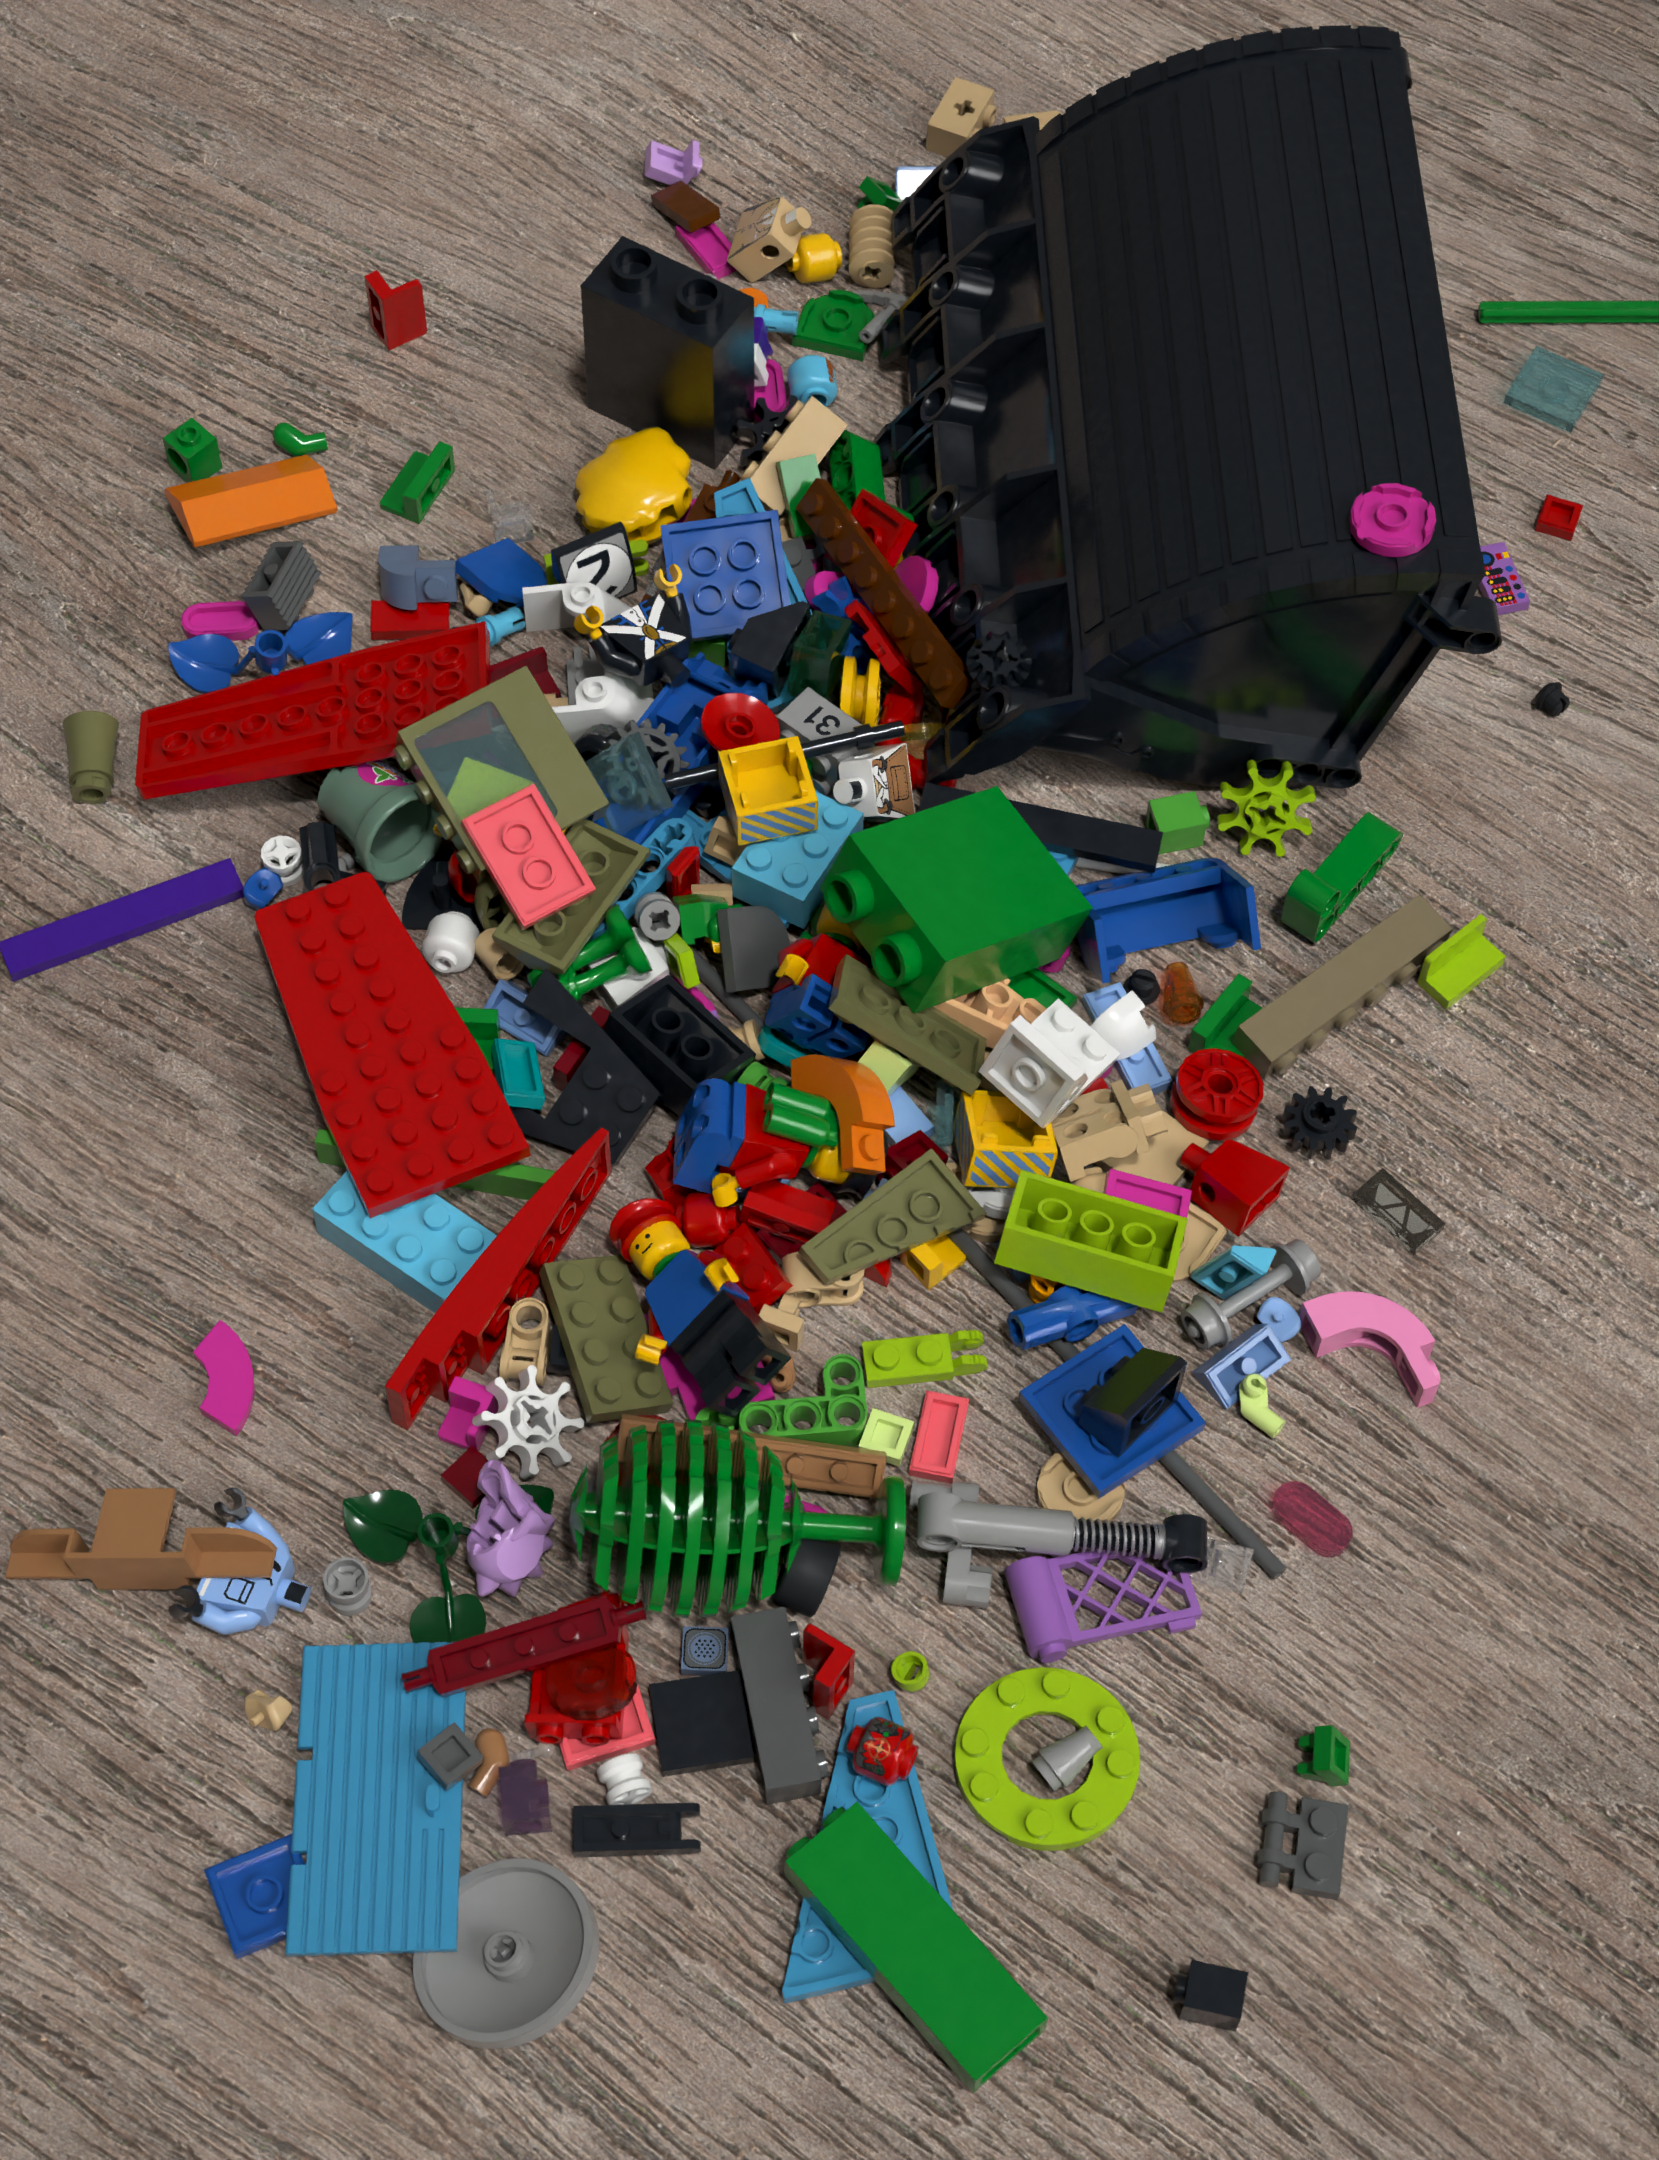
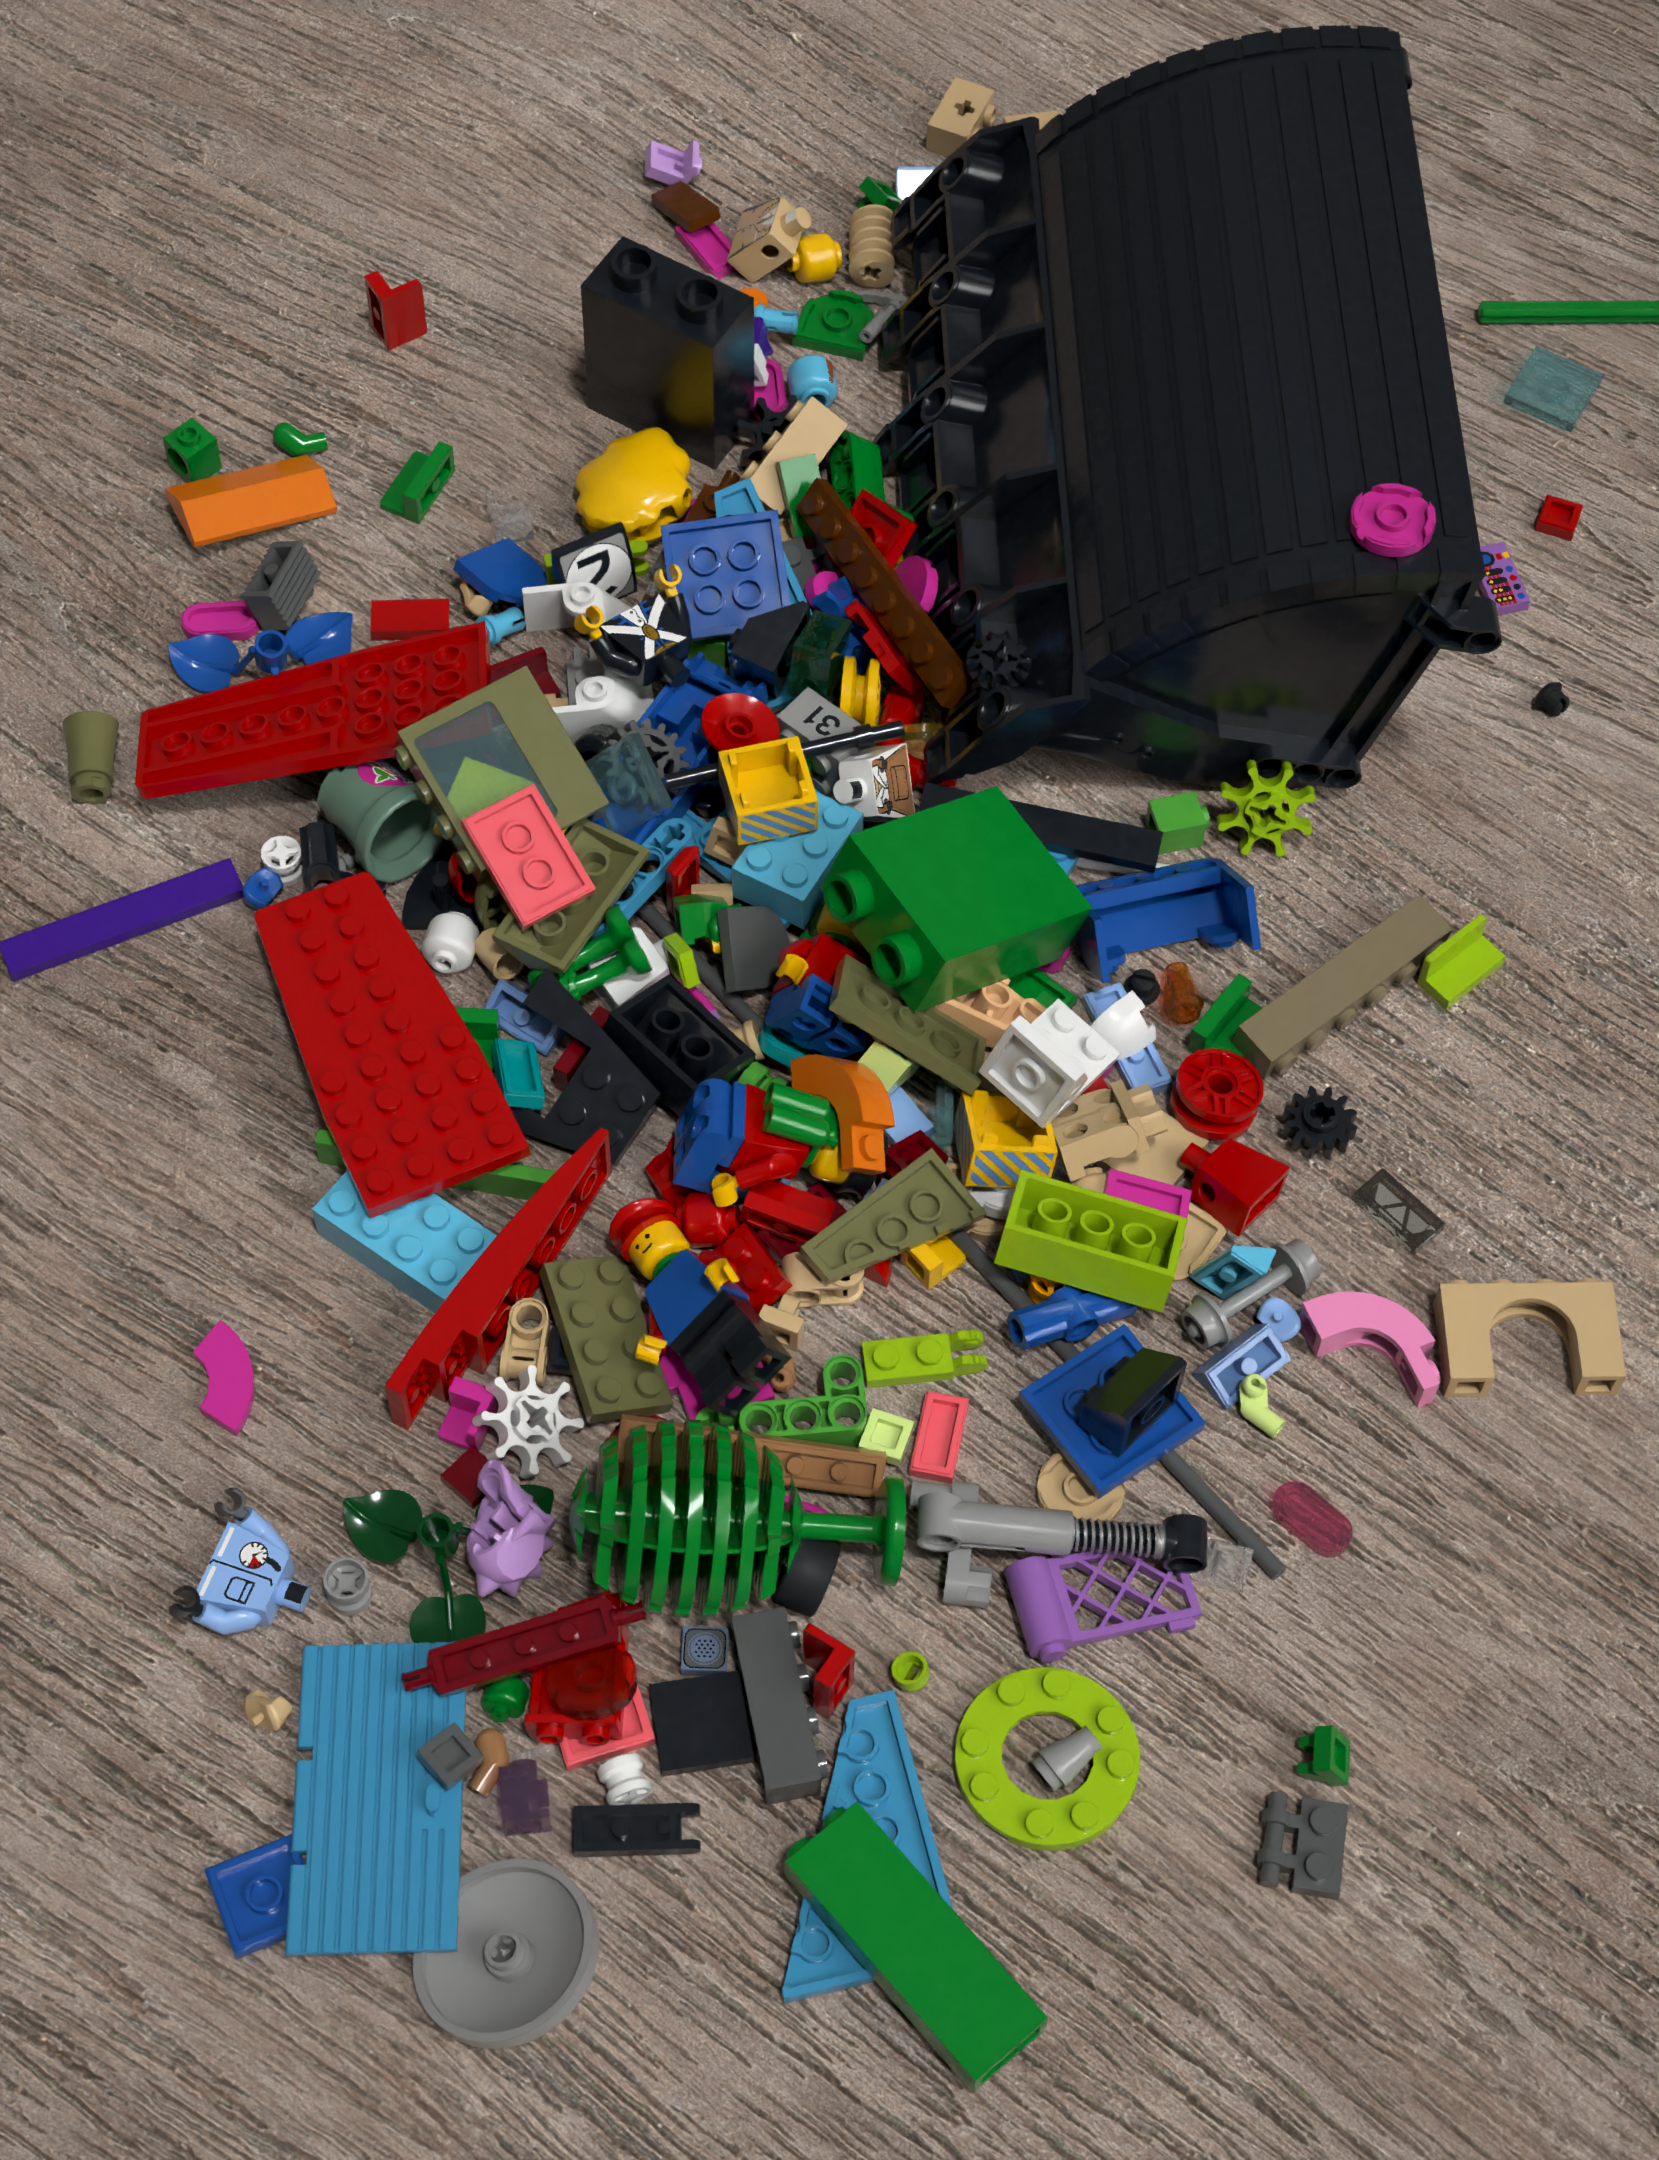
medium nougat piece [5,1488,277,1590] -> none
sand blue brick [378,545,458,610] -> none
light grey wheel [634,892,680,940] -> none
red head [846,1716,919,1786] -> none
black brick [1173,1960,1248,2032] -> none
green beam [1281,812,1403,943] -> none
none -> green piece [481,1675,529,1723]
none -> tan arch [1433,1278,1626,1397]

